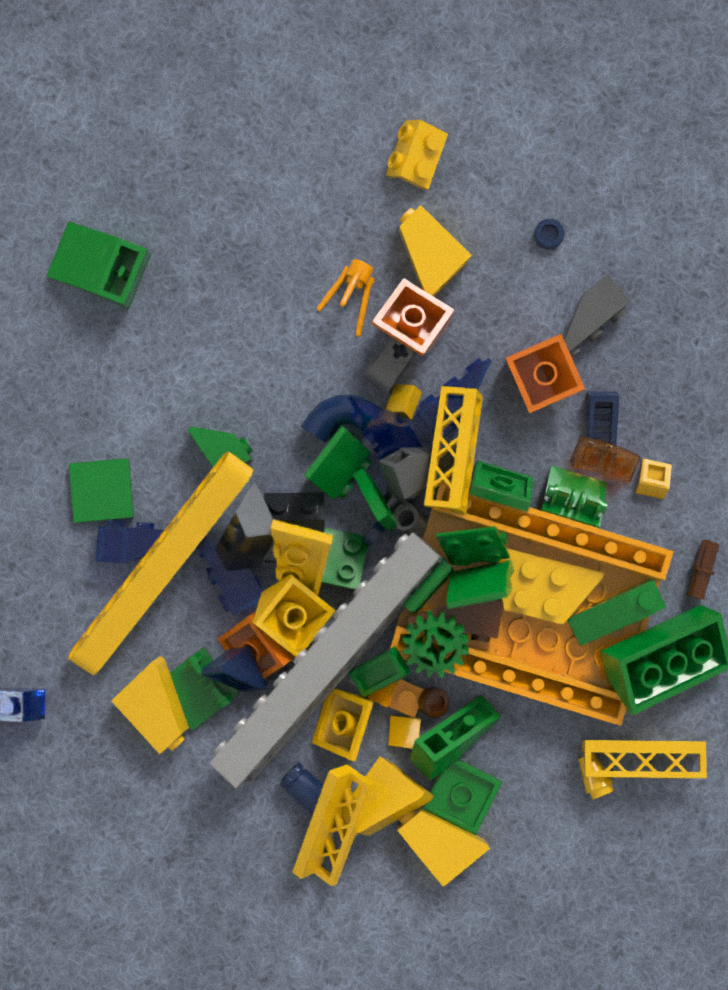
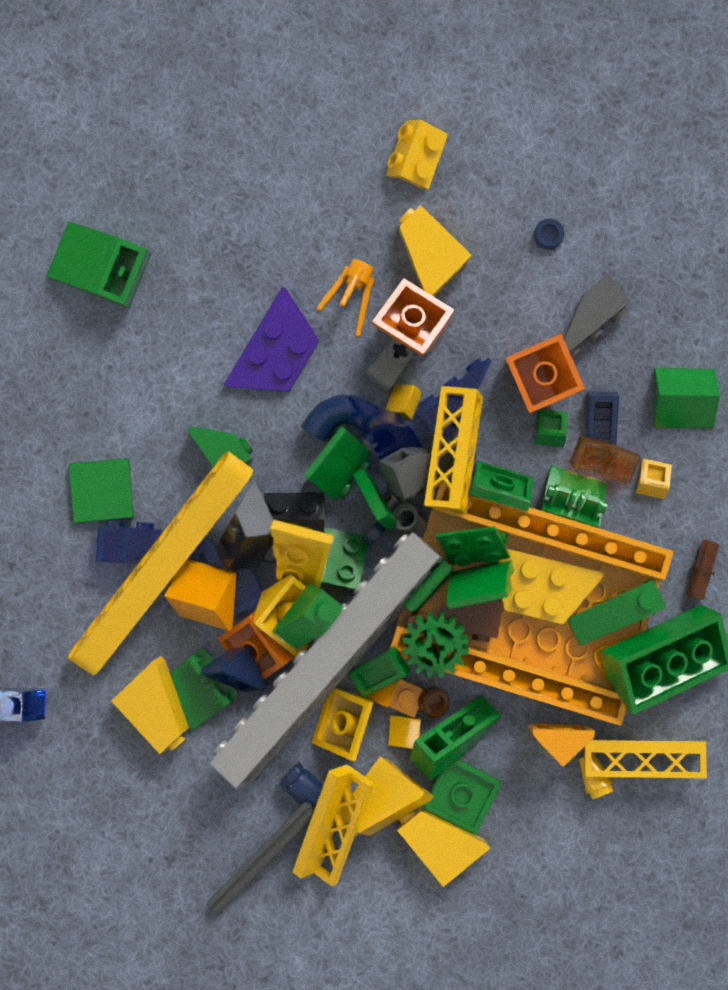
none -> light orange slope [164,559,237,631]
none -> dark grey axle [207,802,315,914]
none -> dark purple wing [224,287,319,392]
none -> green slope [272,582,344,649]
none -> light orange slope [528,723,595,767]
none -> green slope [535,409,567,447]
none -> green slope [654,368,720,428]

